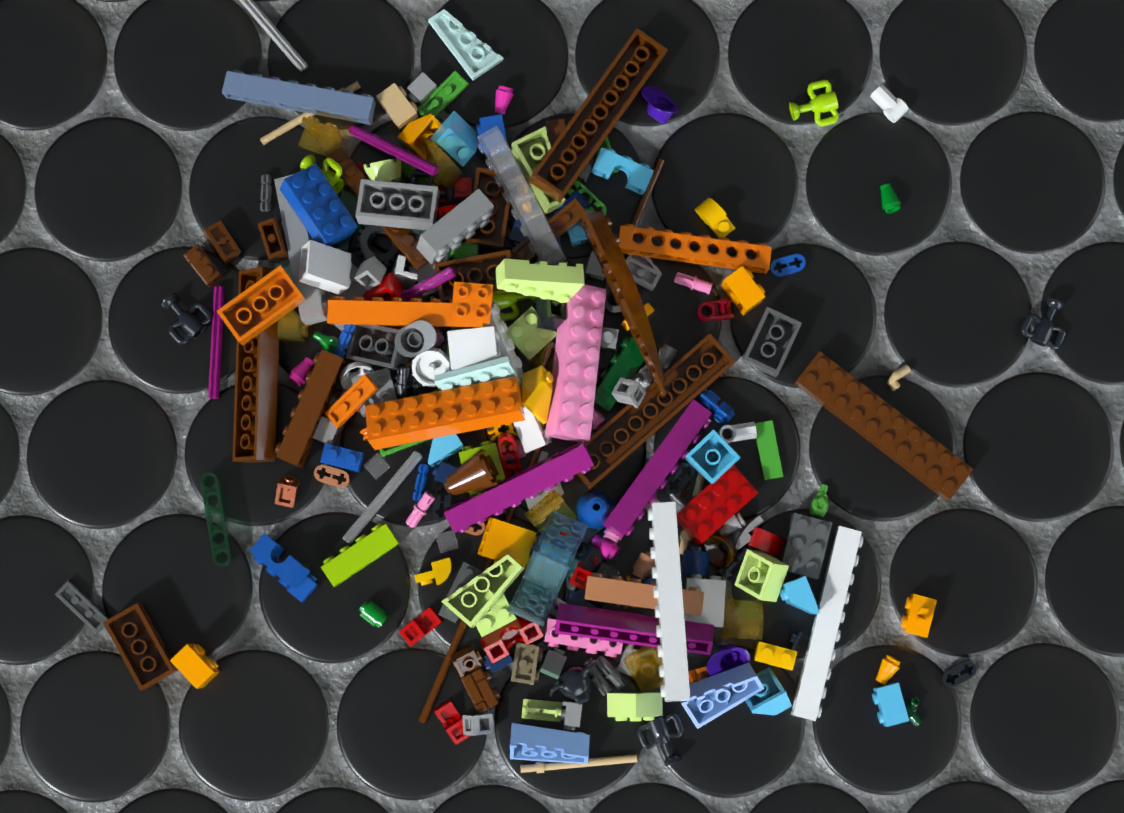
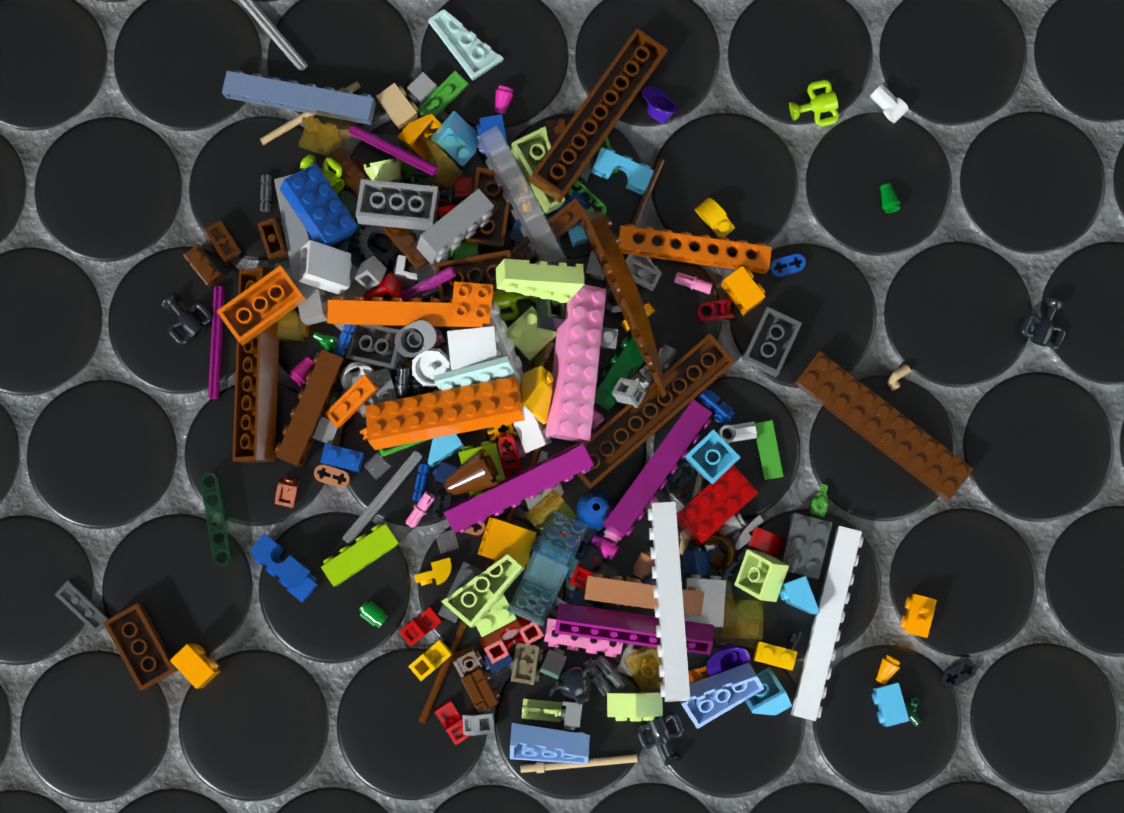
none -> yellow brick [408,639,452,681]

